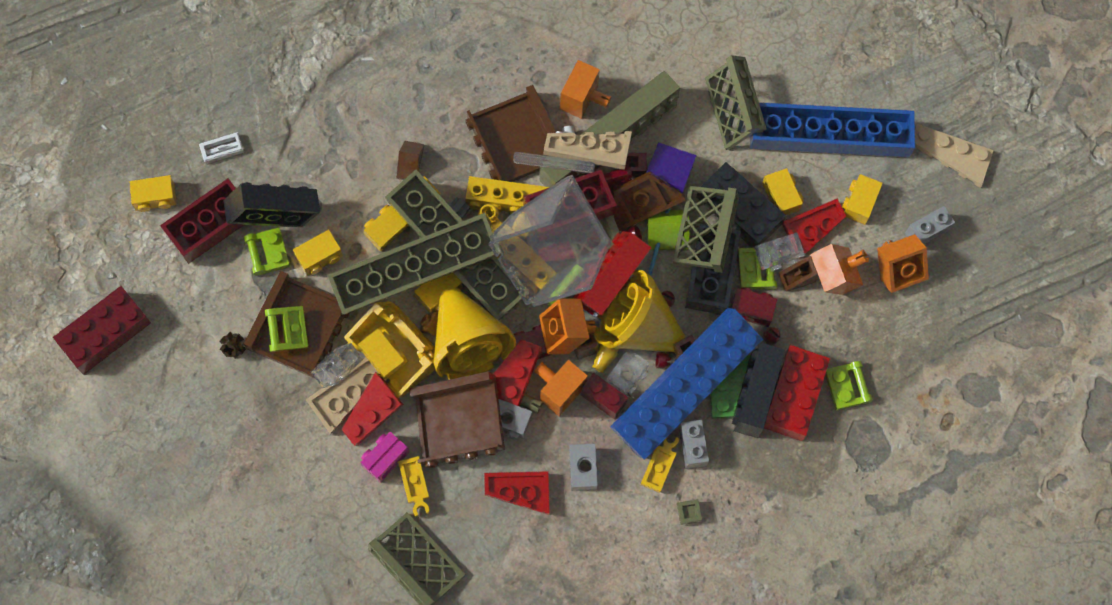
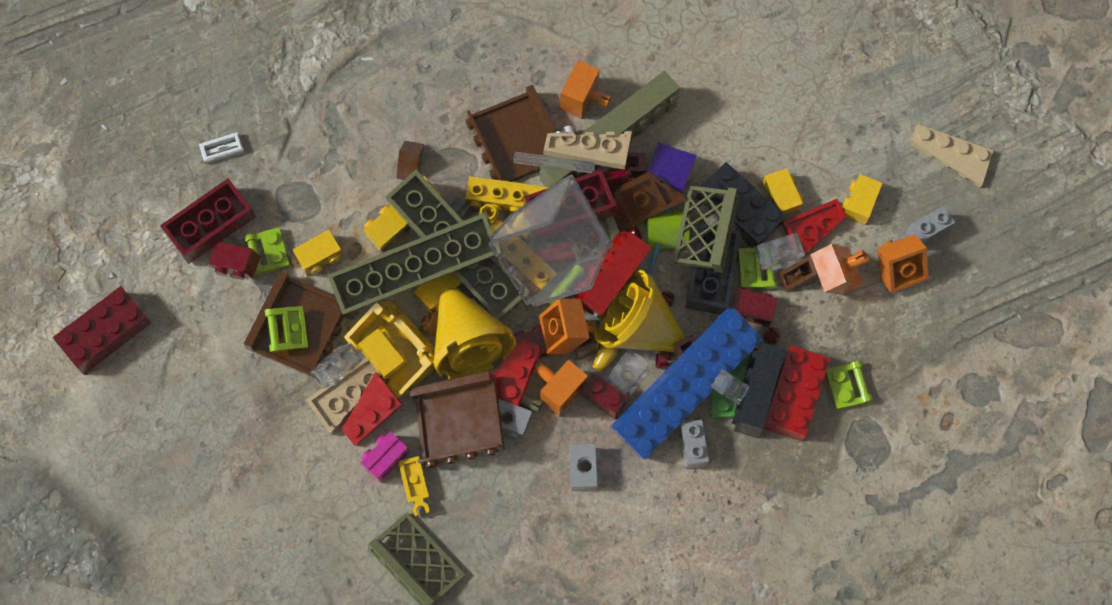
yellow brick [129,175,177,212] -> none
dark brown gear [219,332,246,359] -> none
black brick [224,182,320,227] -> none
red wing [484,471,550,515] -> none
yellow plate [640,437,679,493] -> none
olive plate [676,499,702,525] -> none
olive fence [705,55,766,150] -> none
blue brick [750,103,915,157] -> none
none -> dark red brick [208,242,261,280]
none -> clear brick [711,369,750,405]

